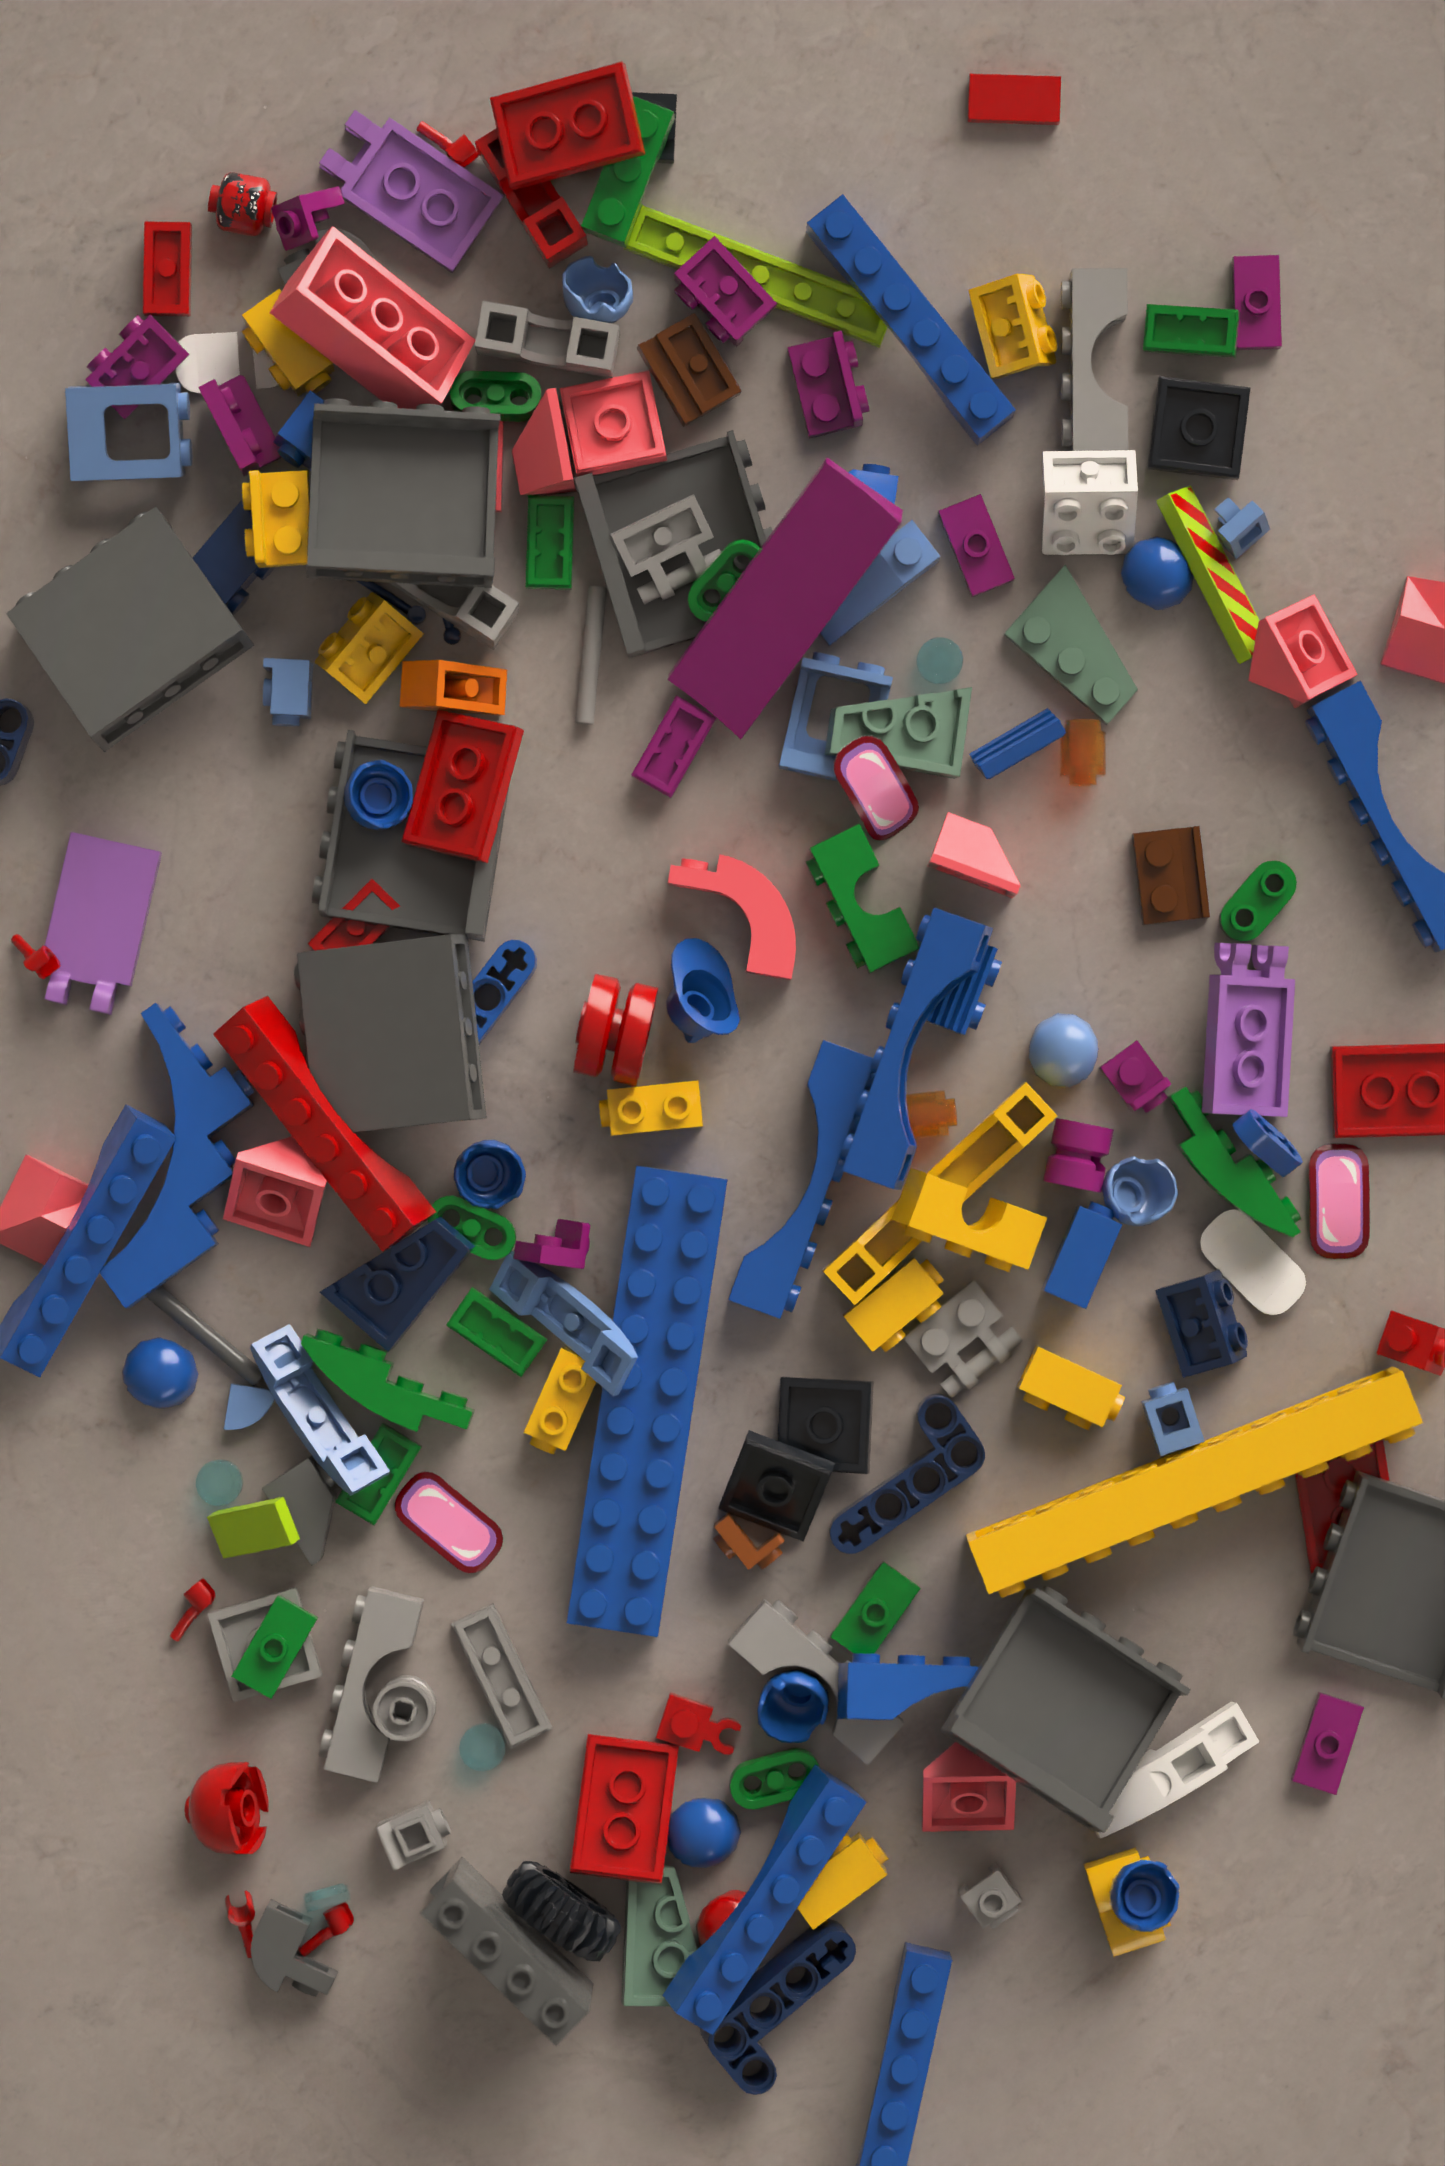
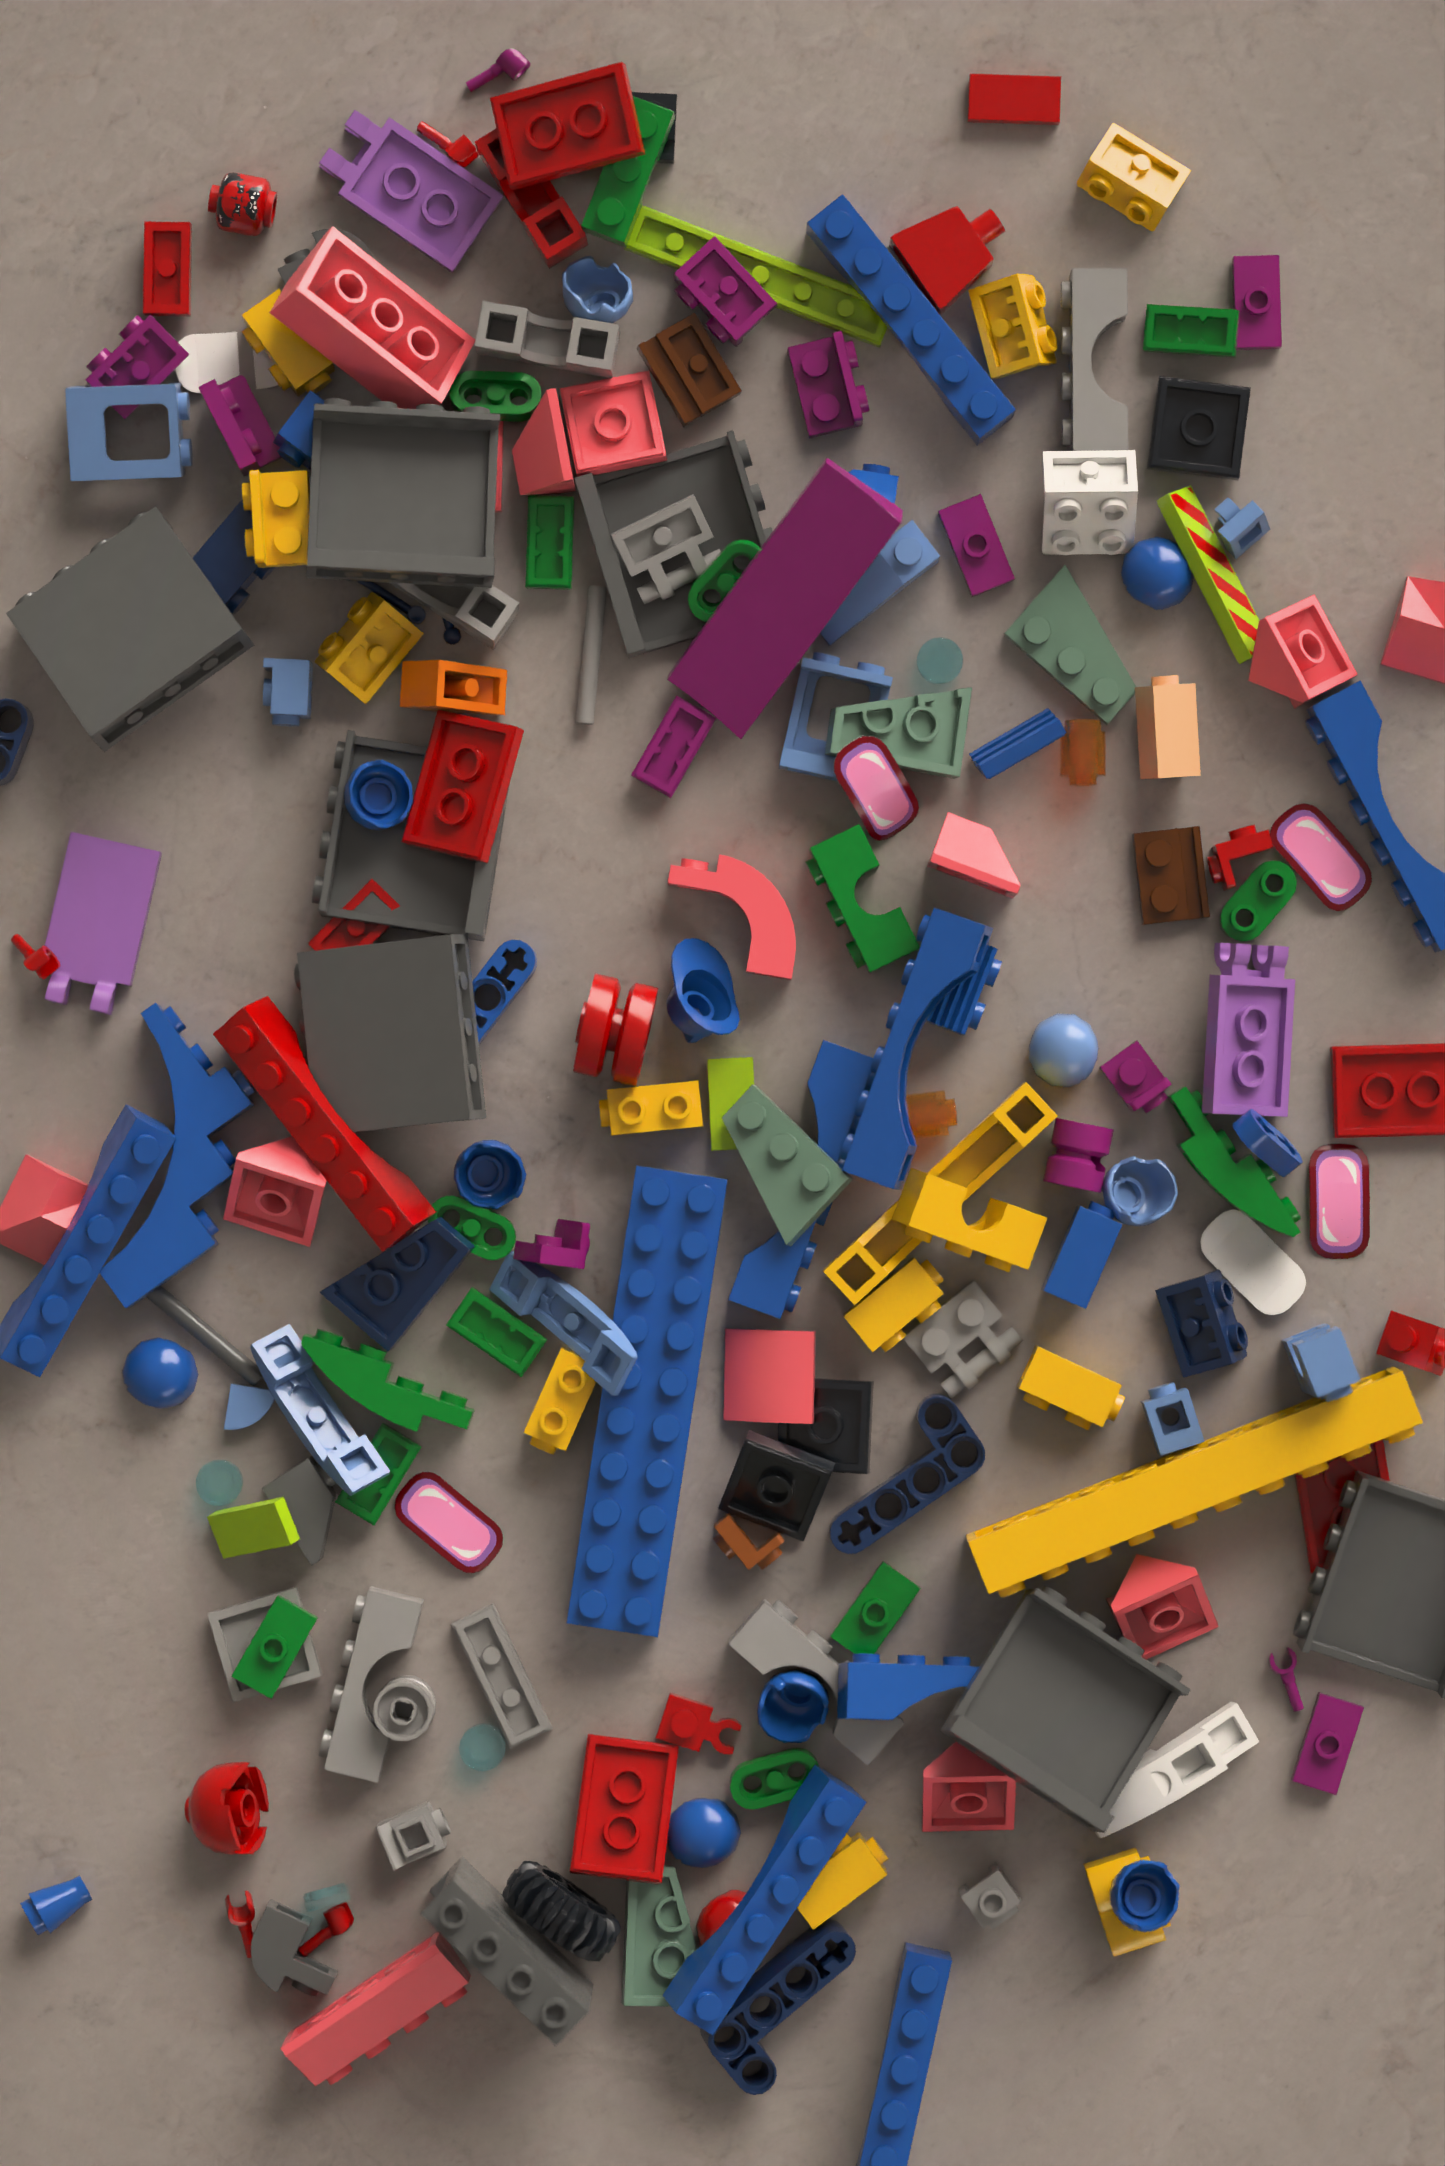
red hand [169,1578,216,1642] -> none
magenta bracket [271,186,345,251] -> none
none -> blue cone [20,1875,93,1935]
none -> coral slope [280,1931,471,2086]
none -> magenta hand [466,49,530,92]
none -> lime tile [707,1057,754,1151]
none -> sand green wing [722,1084,853,1247]
none -> coral slope [723,1328,816,1424]
none -> red torso [889,206,1005,315]
none -> yellow bracket [1077,123,1191,231]
none -> coral slope [1106,1554,1219,1660]
none -> light nougat brick [1135,675,1201,779]
none -> red bracket [1207,824,1273,891]
none -> magenta hand [1268,1647,1304,1712]
none -> sticker [1270,803,1372,911]
none -> medium blue arch [1282,1323,1361,1402]

